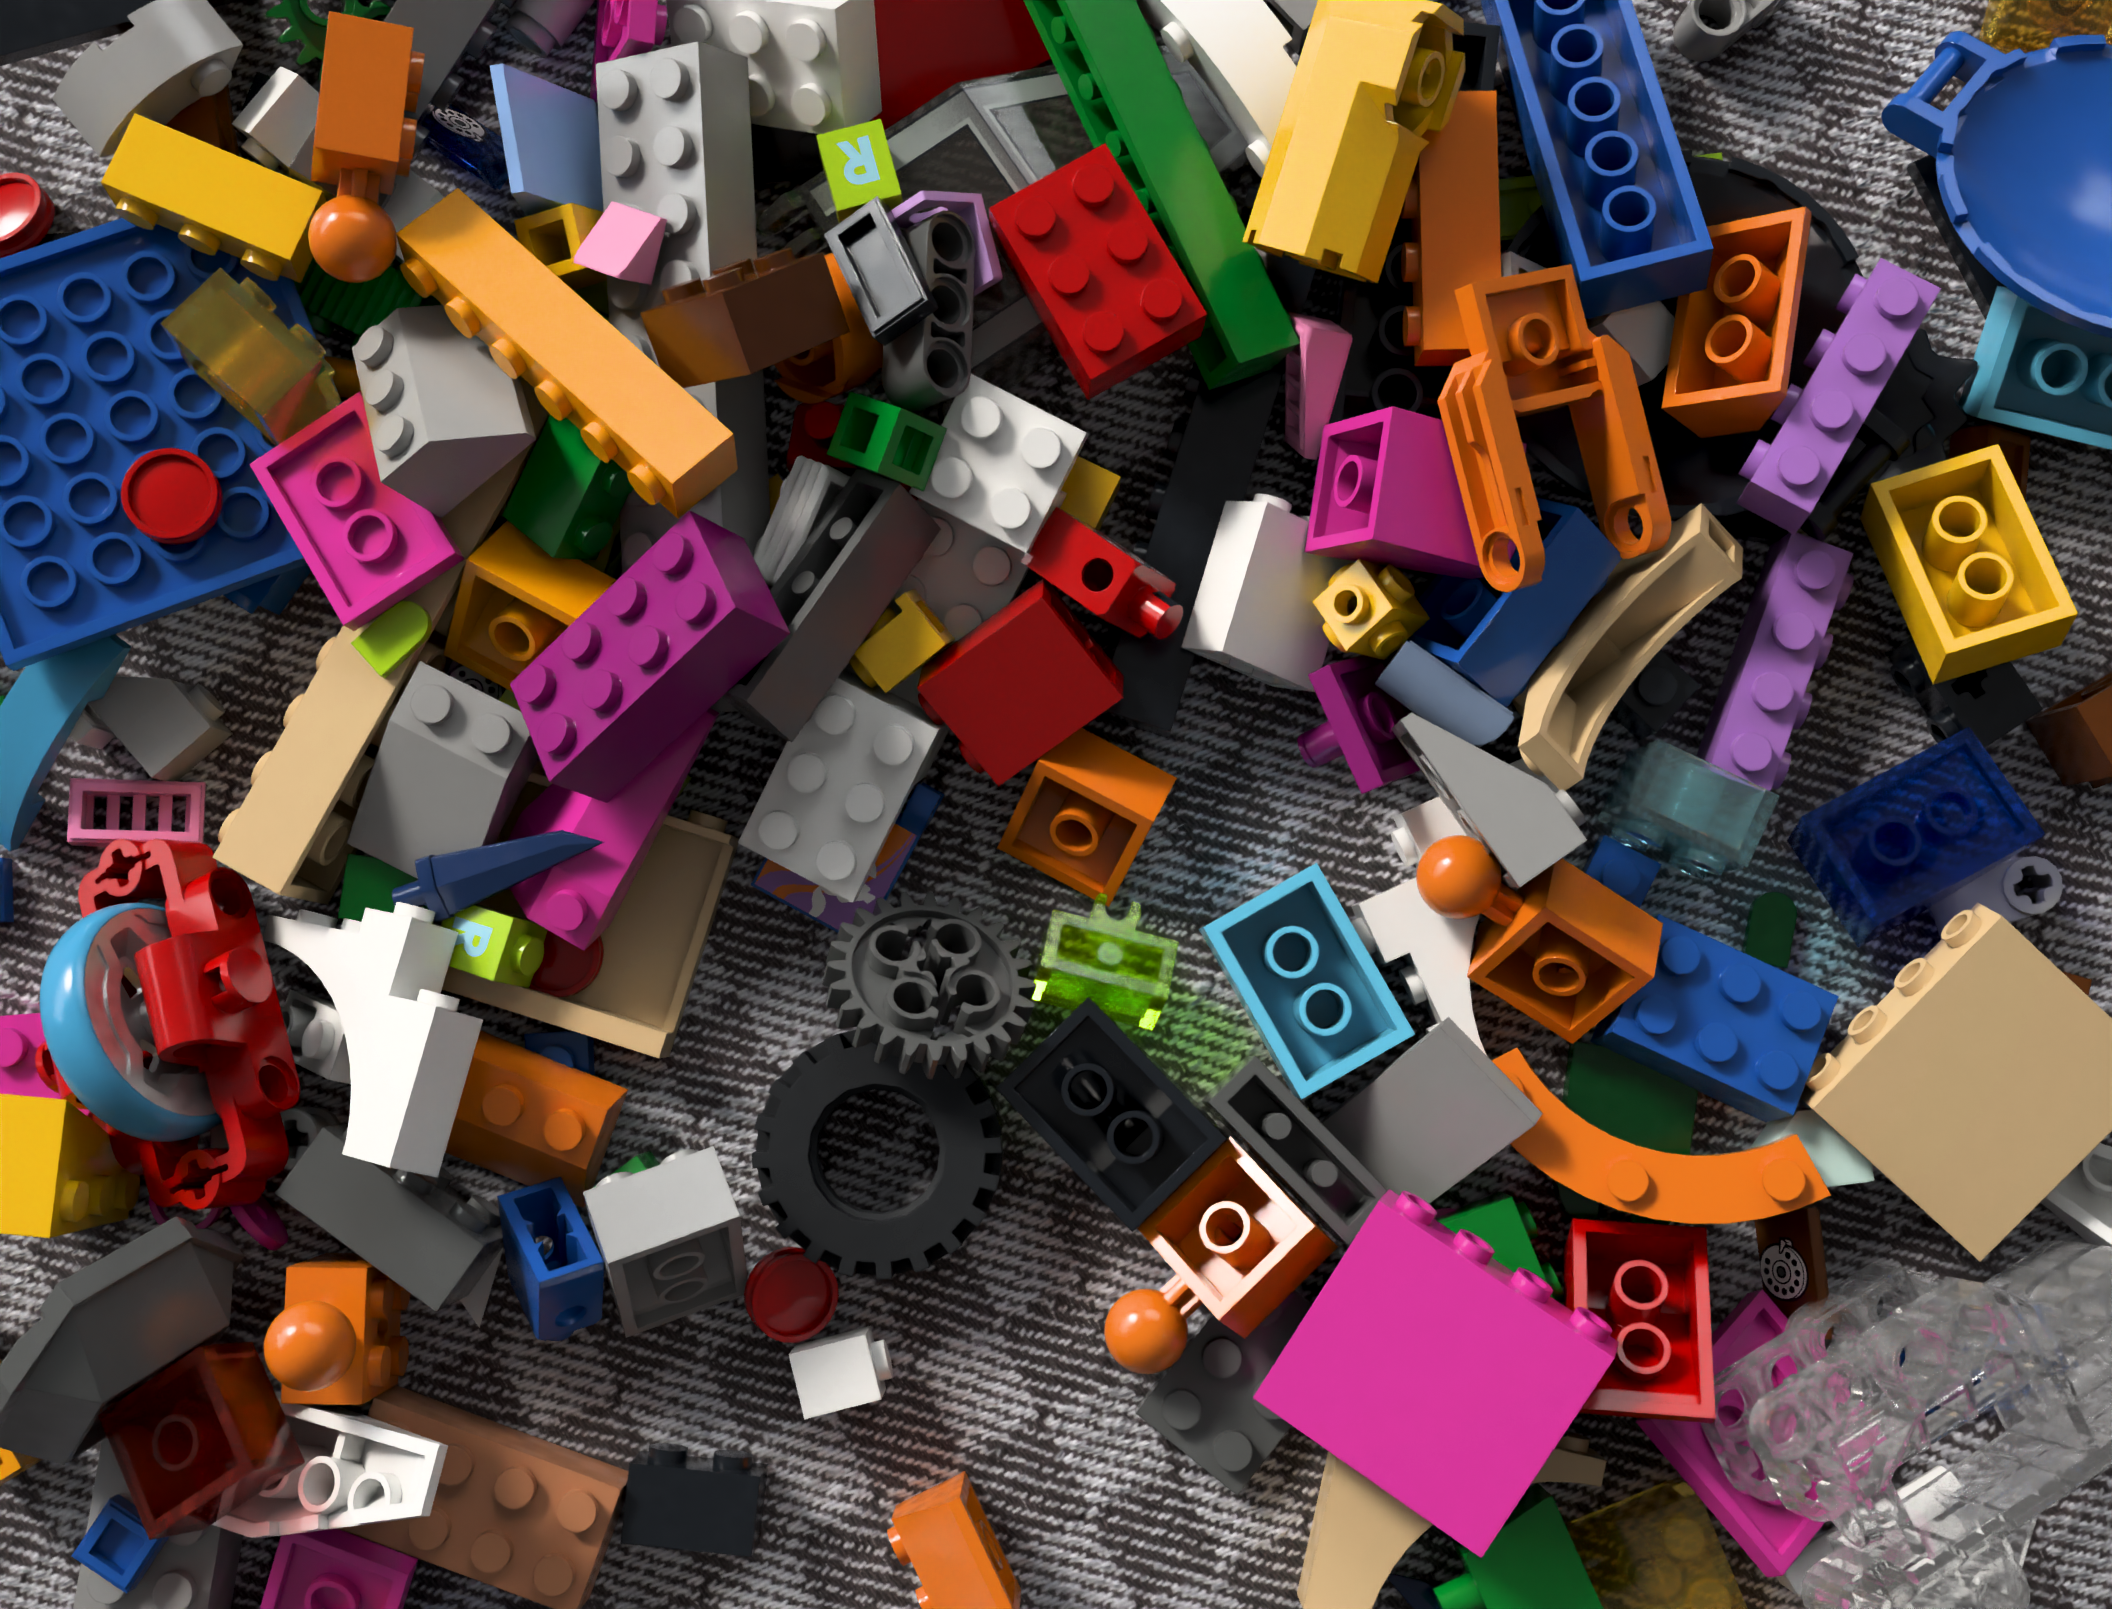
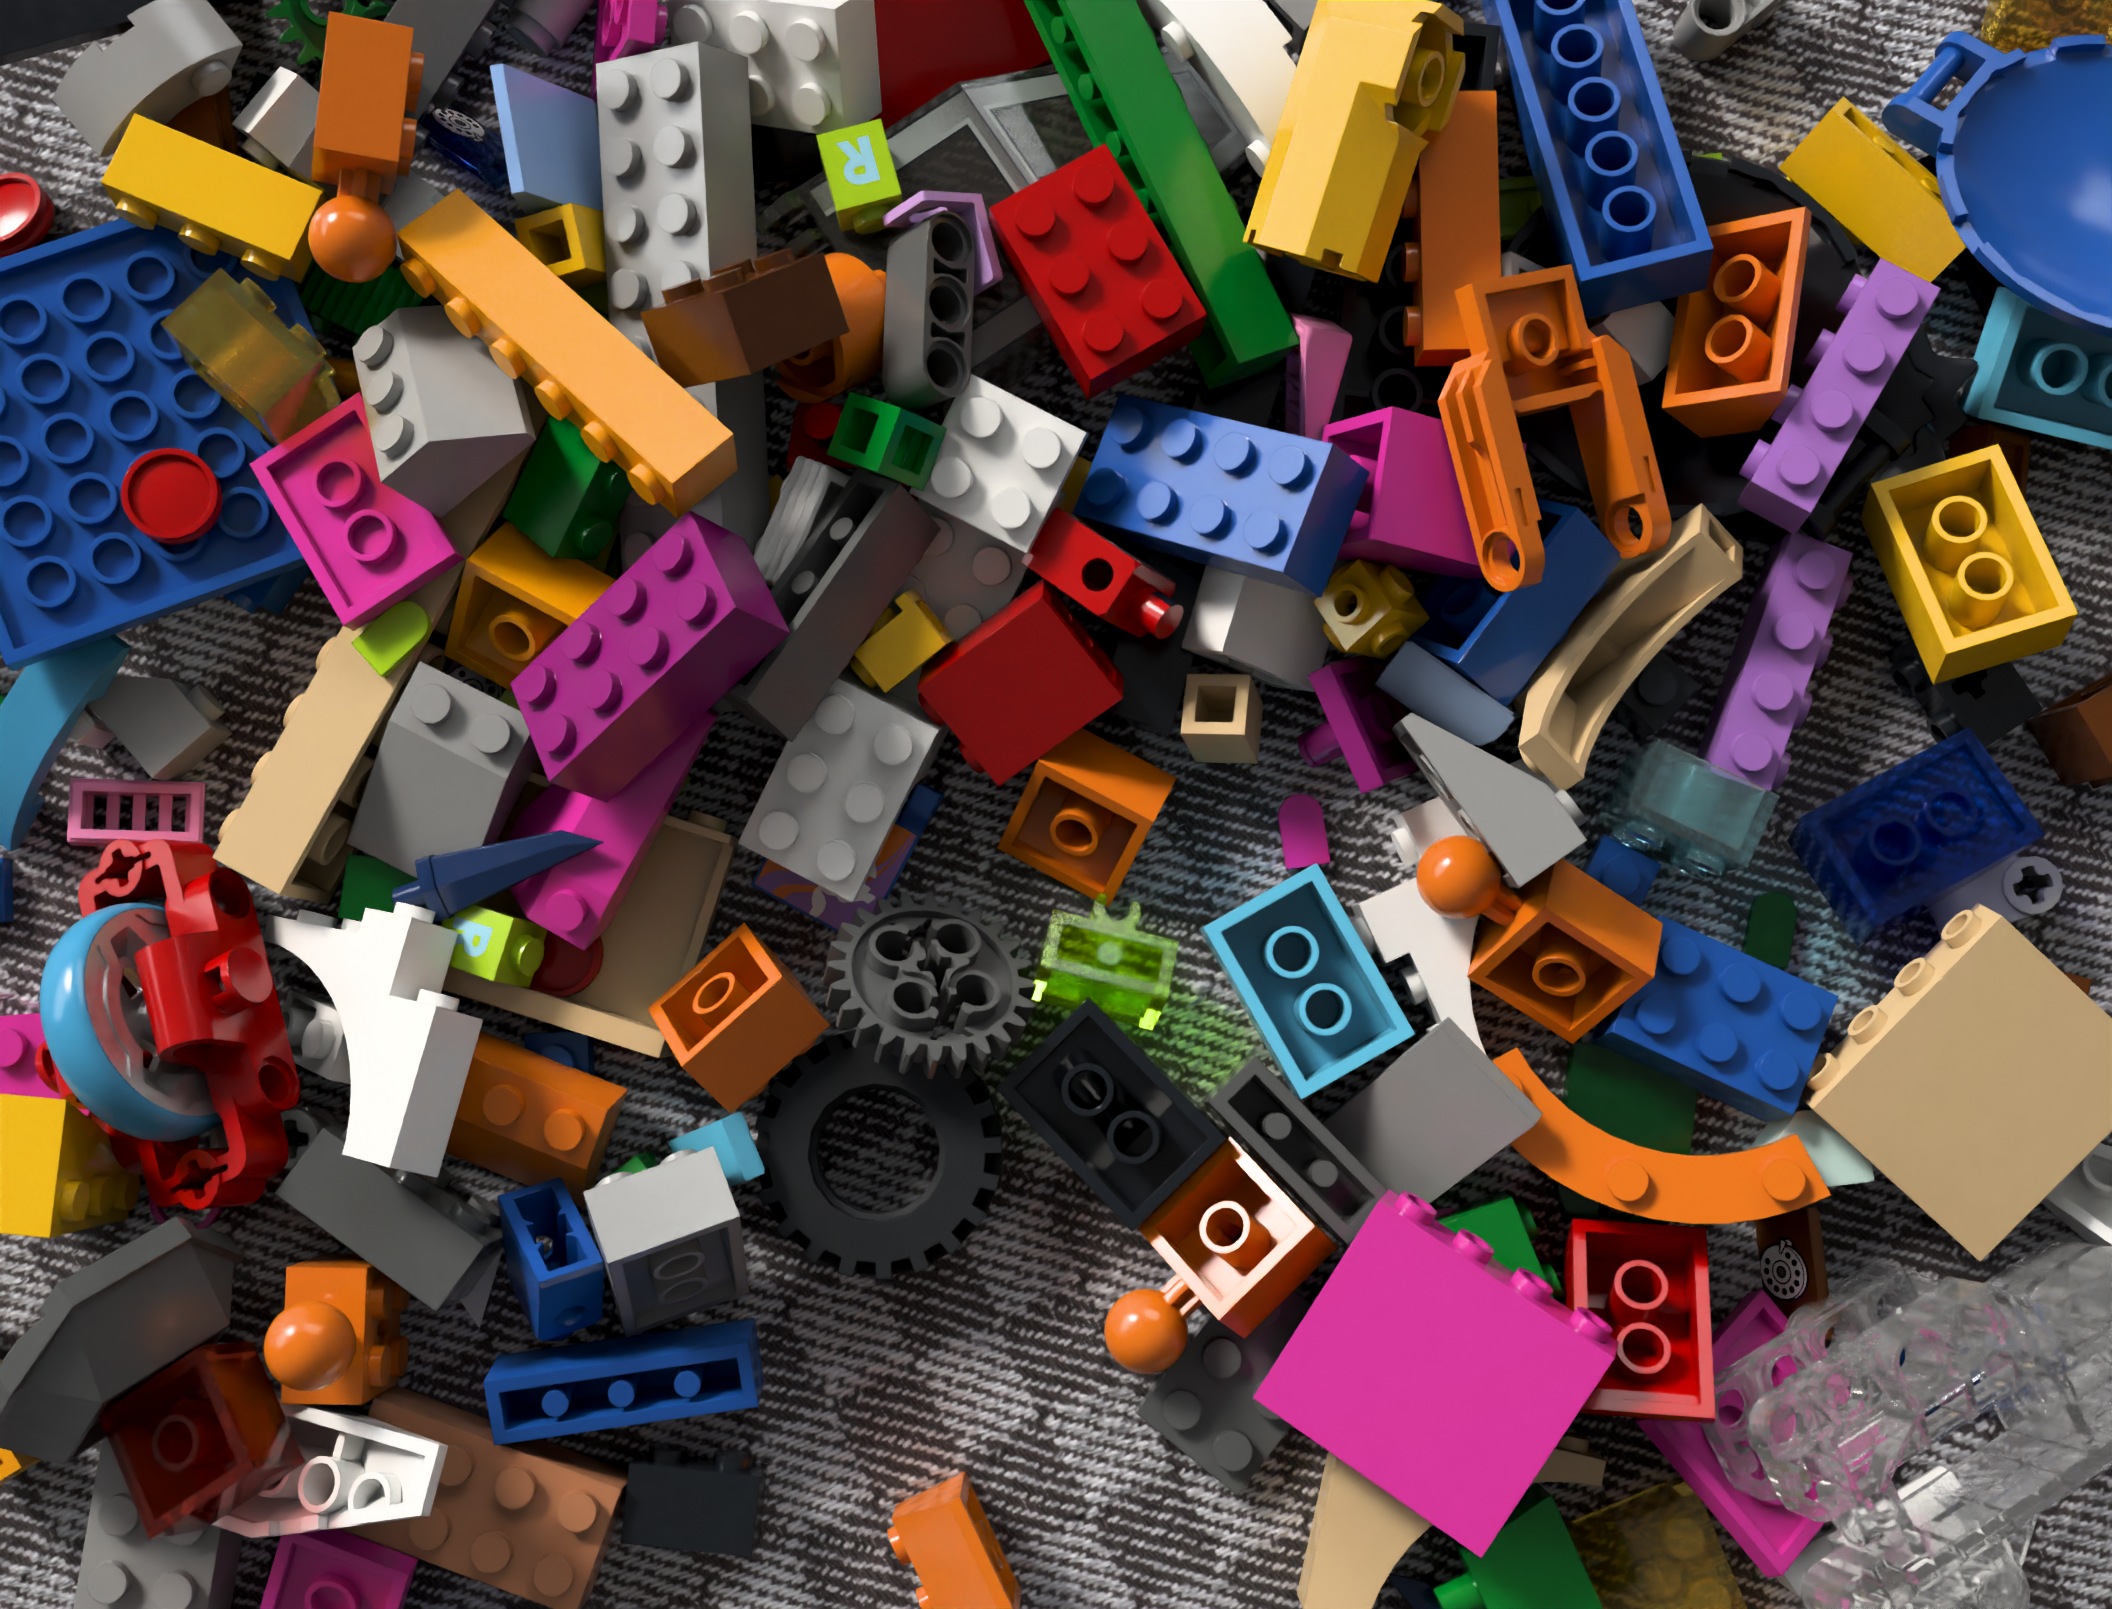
blue tile [71,1494,173,1594] -> none
dark pink wheel [230,1195,288,1251] -> none
bright pink slope [573,202,667,285] -> none
red piece [744,1247,839,1343] -> none
white brick [788,1326,893,1420] -> none
tile [824,196,939,346] -> none
none -> blue brick [483,1318,764,1445]
none -> orange brick [648,922,830,1114]
none -> medium azure tile [668,1112,765,1187]
none -> blue brick [1072,393,1370,597]
none -> tan brick [1180,674,1263,764]
none -> dark pink piece [1278,794,1331,870]
none -> yellow brick [1778,96,1967,283]

